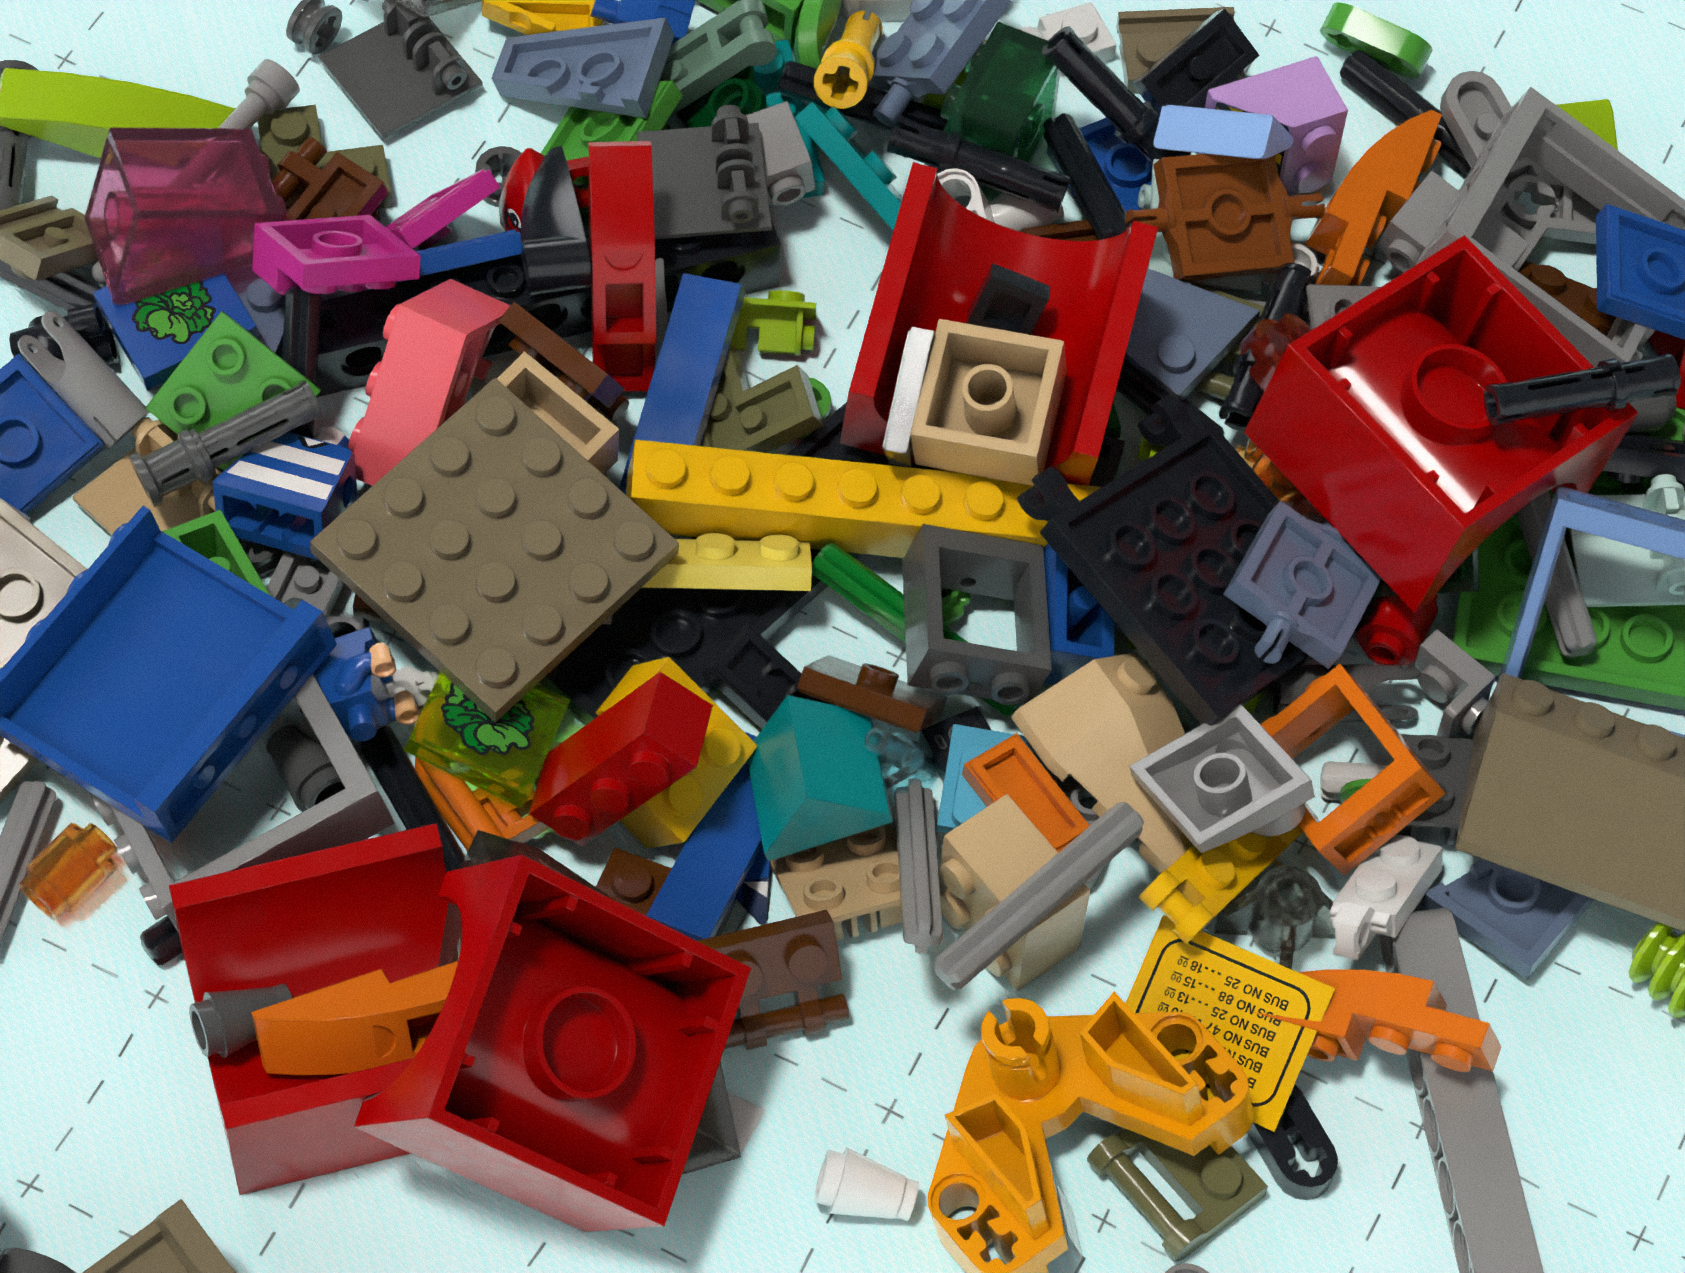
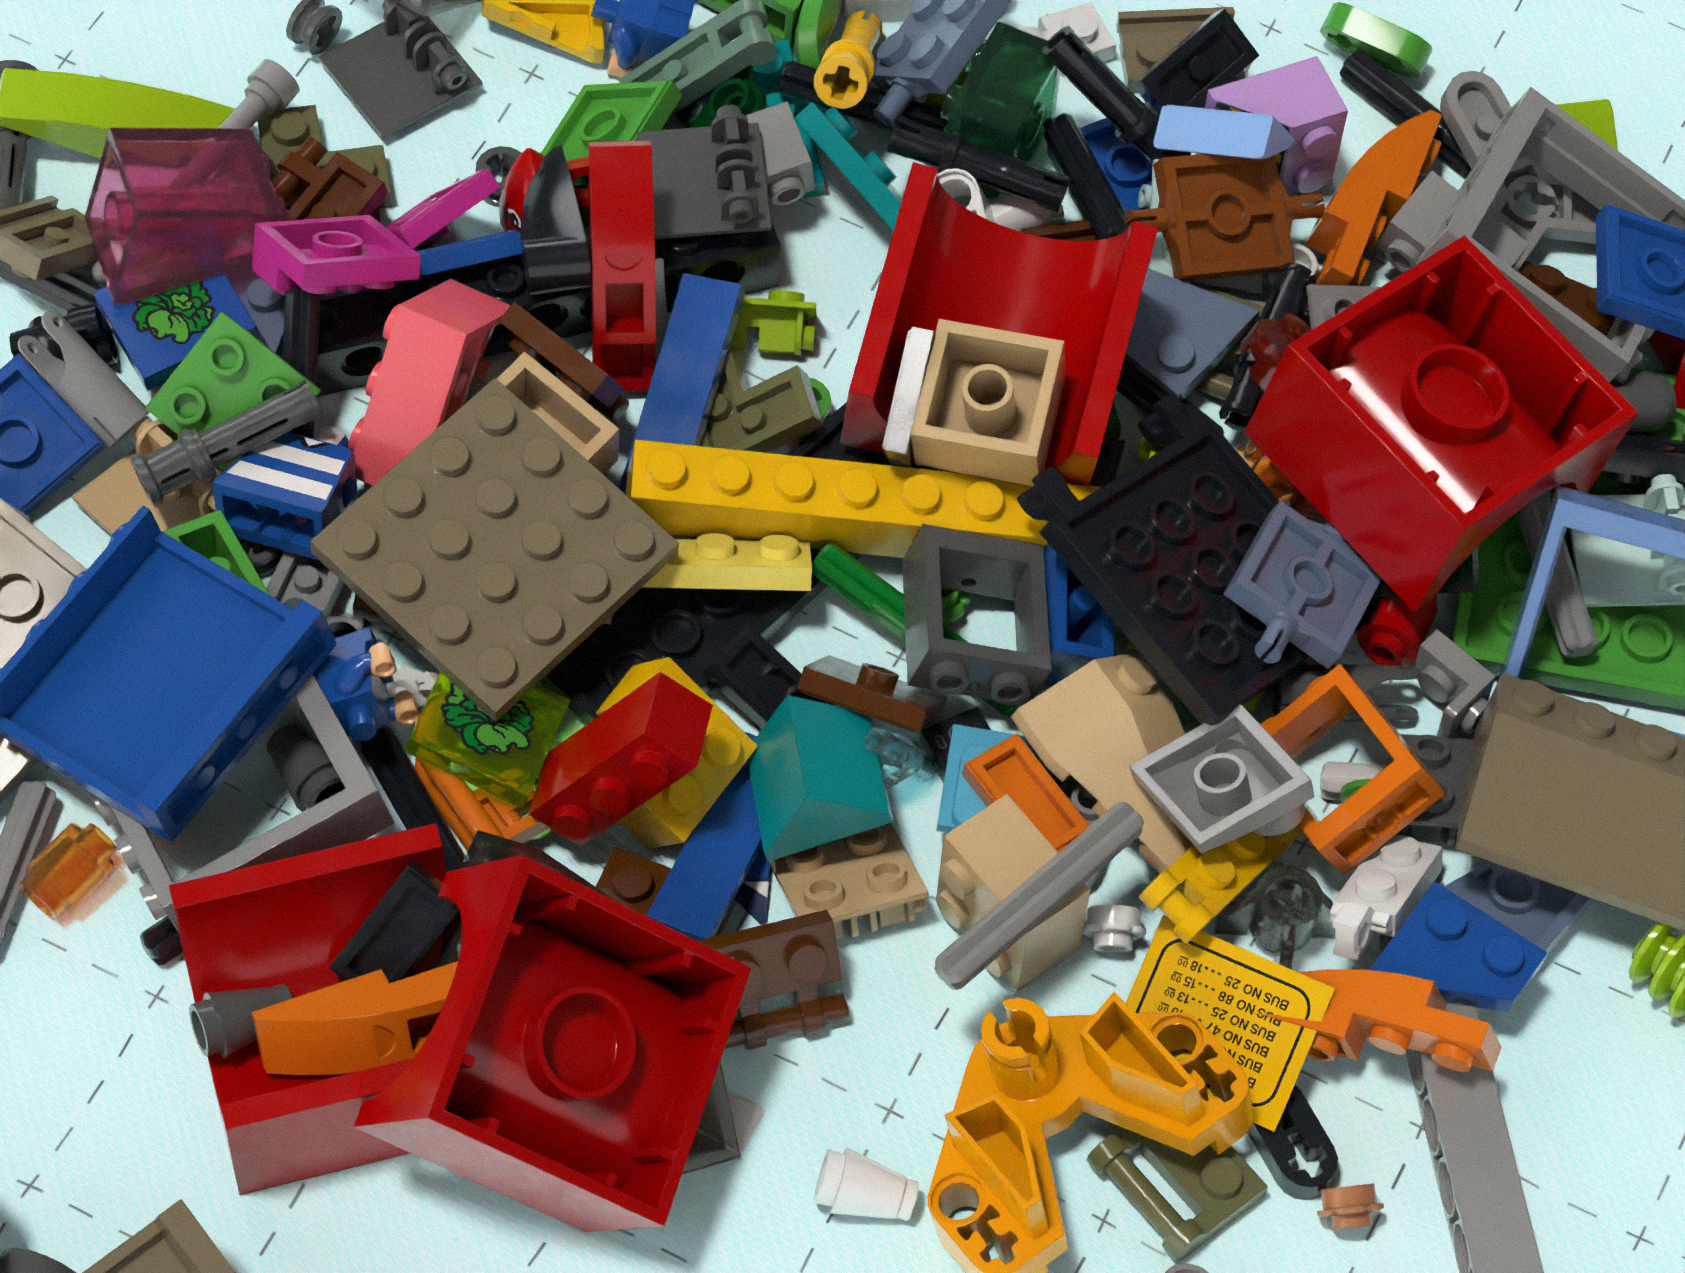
sand blue wing [491,17,674,118] -> none
light grey axle [894,778,943,954] -> none
black tile [966,263,1050,335] -> none
white sticker [1057,1185,1083,1259] -> none
black pin [1483,354,1681,426] -> none
none -> black tile [329,860,459,983]
none -> white plate [1082,904,1146,953]
none -> nougat plate [1317,1183,1384,1230]
none -> blue wing [1369,881,1548,1013]

